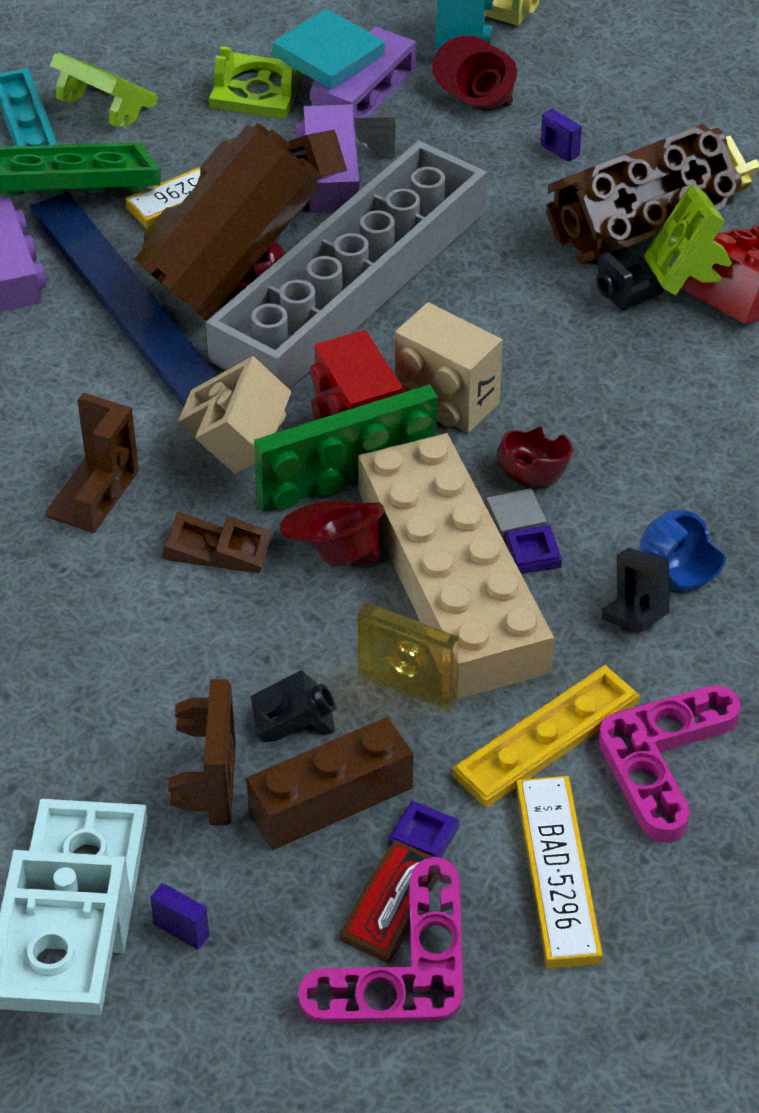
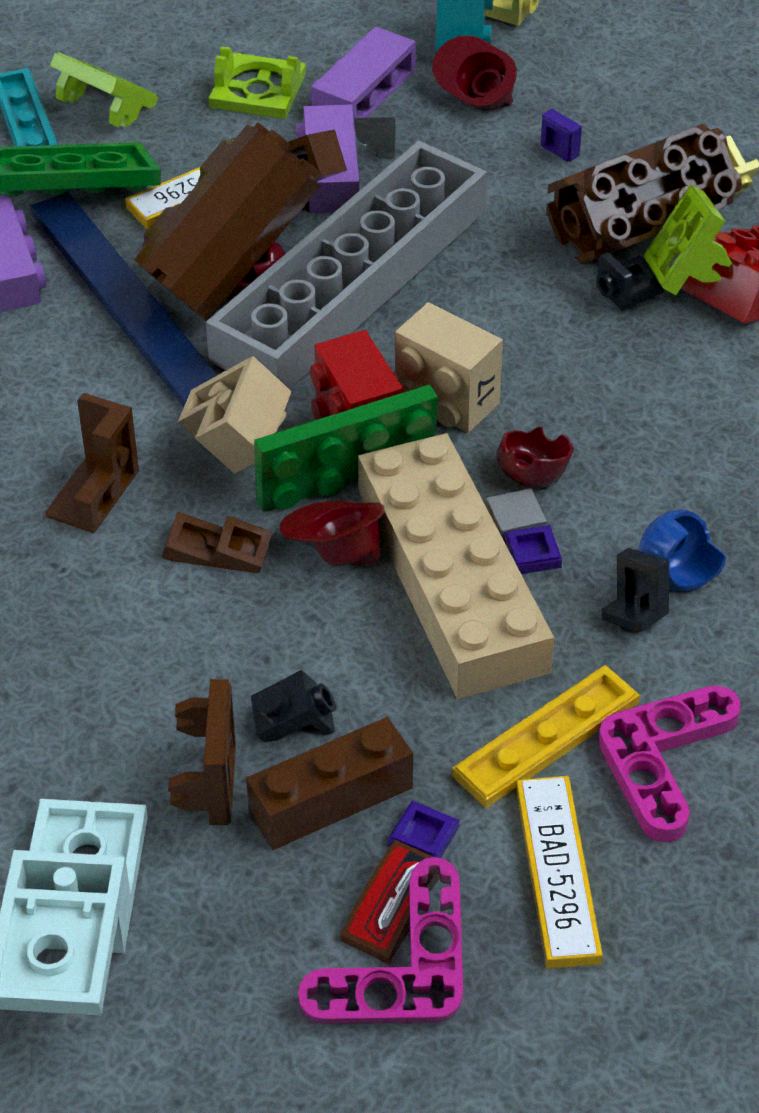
dark purple tile [150,883,210,950] -> none
teal tile [272,8,385,89] -> none
clear yellow tile [357,603,459,712] -> none

